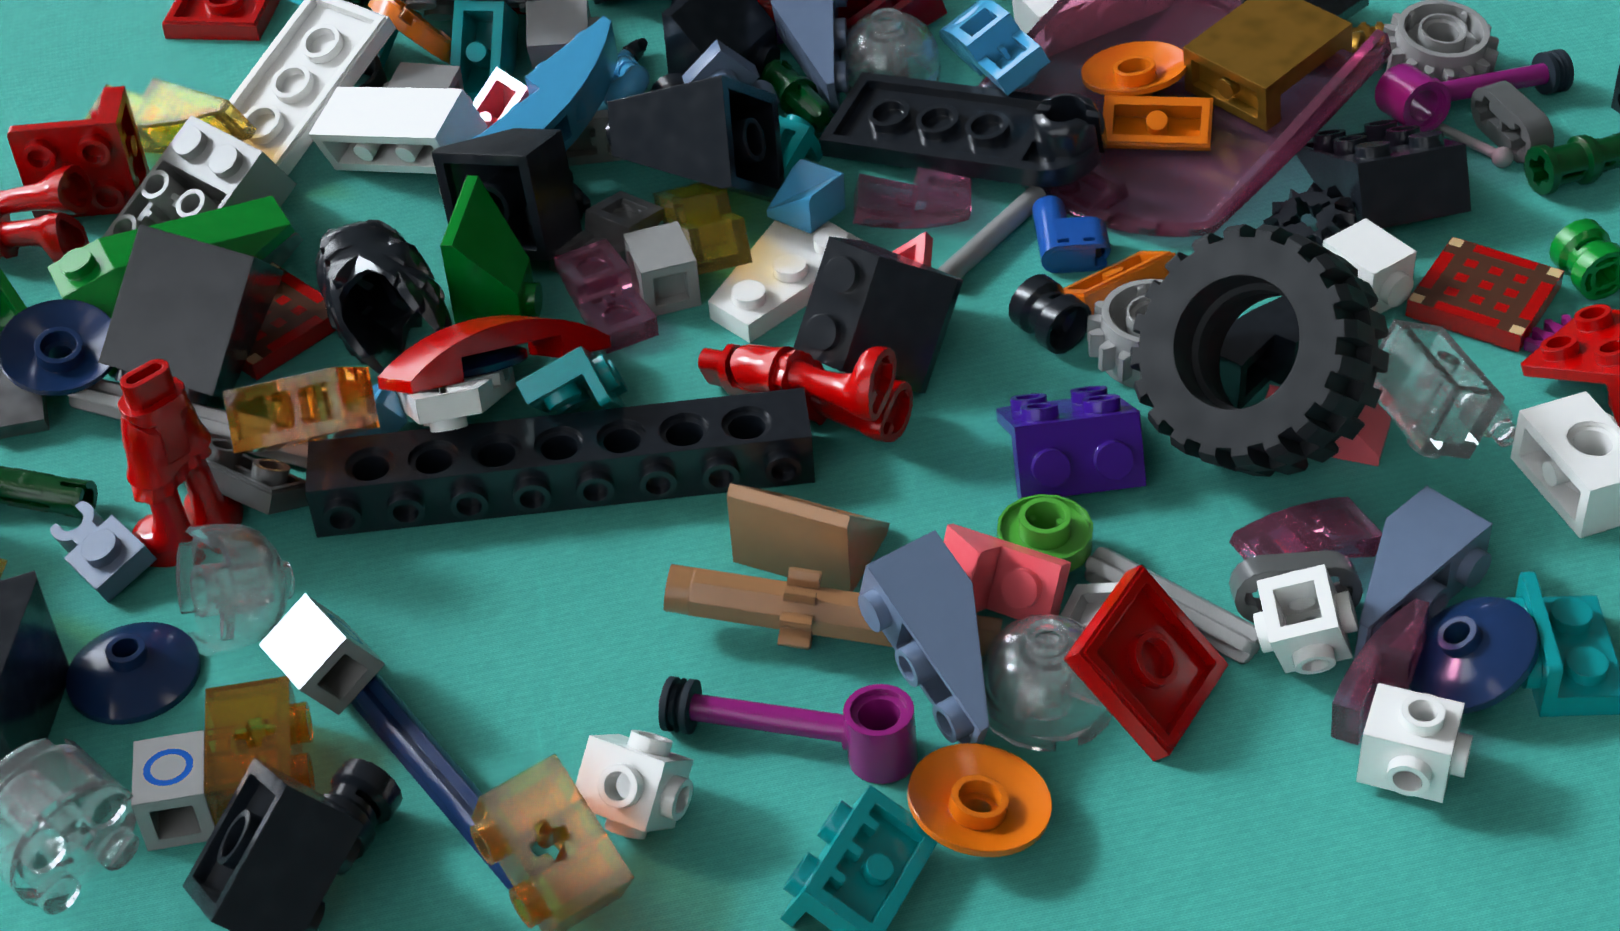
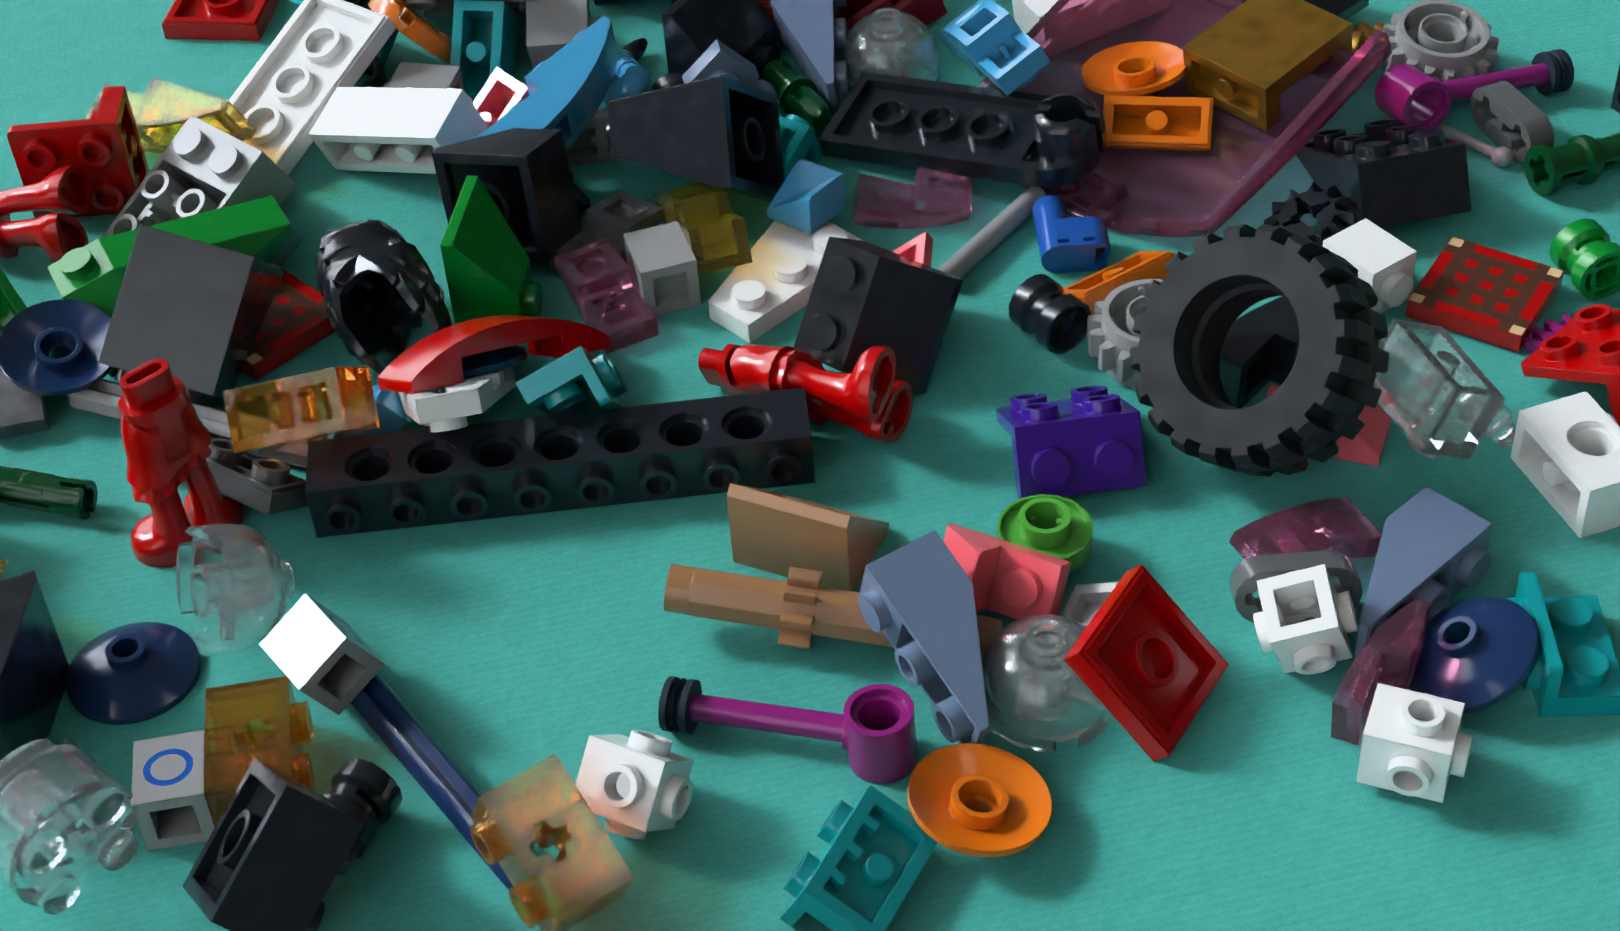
plate [50,501,157,603] -> none
light grey axle [1084,547,1261,664] -> none

